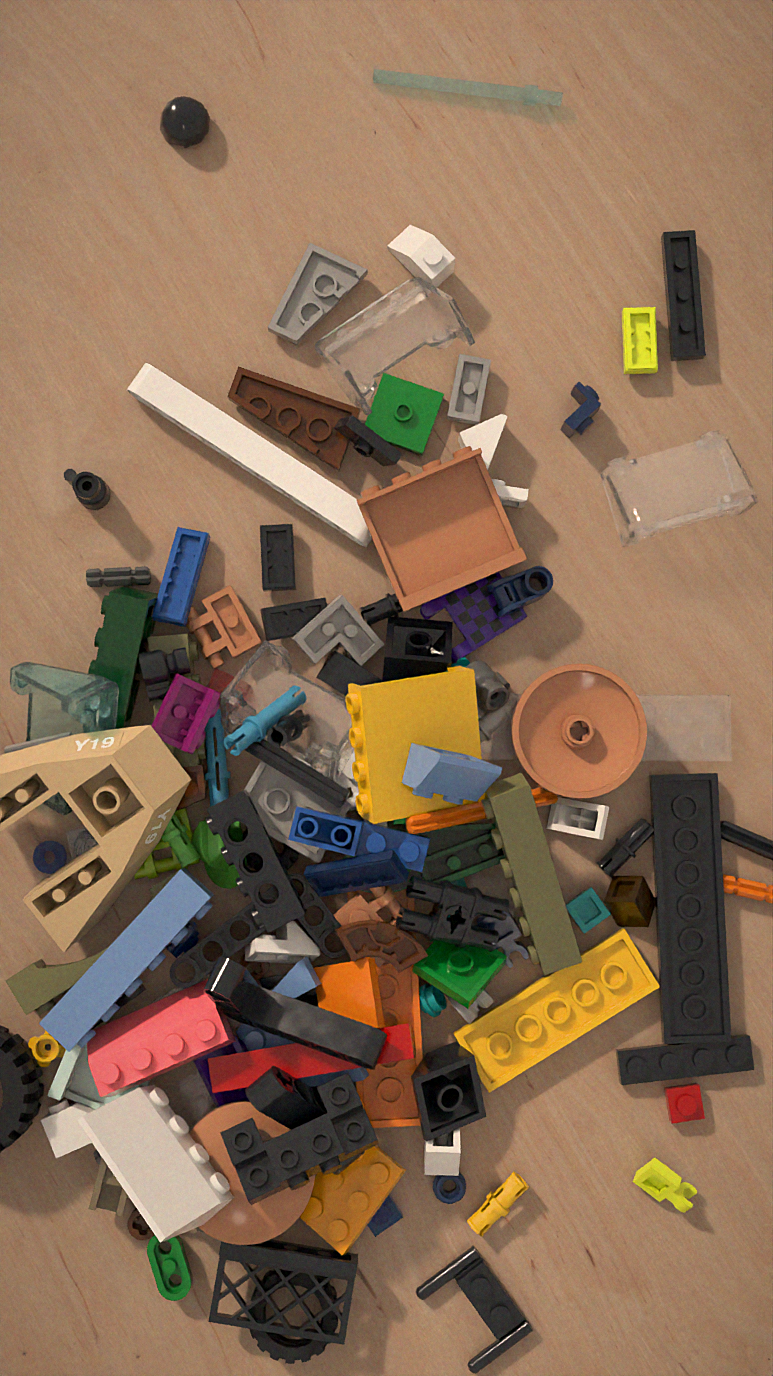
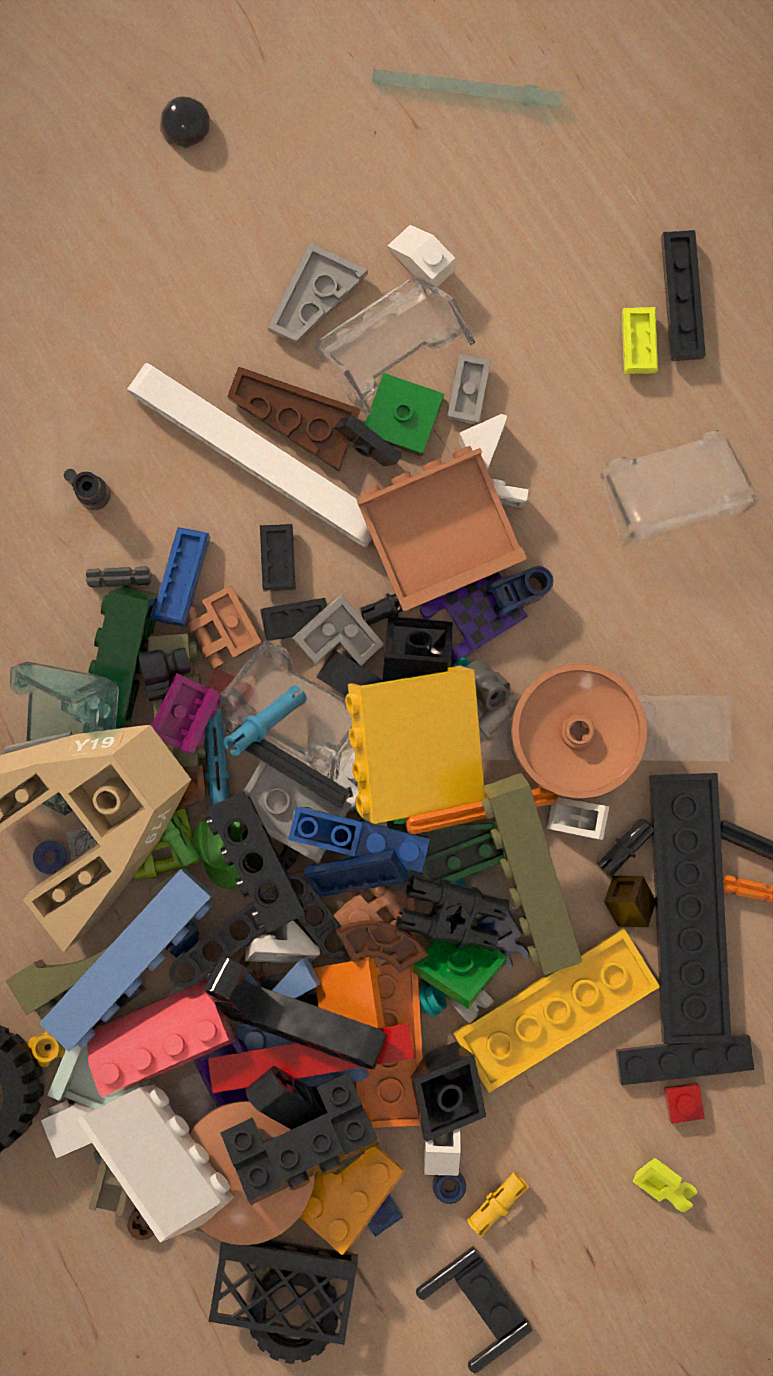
green plate [147,1234,193,1301] -> none
black axle [267,710,311,748] -> none
medium blue slope [402,743,502,805] -> none
dark blue bracket [560,382,601,438] -> none
teal plate [565,887,611,934] -> none

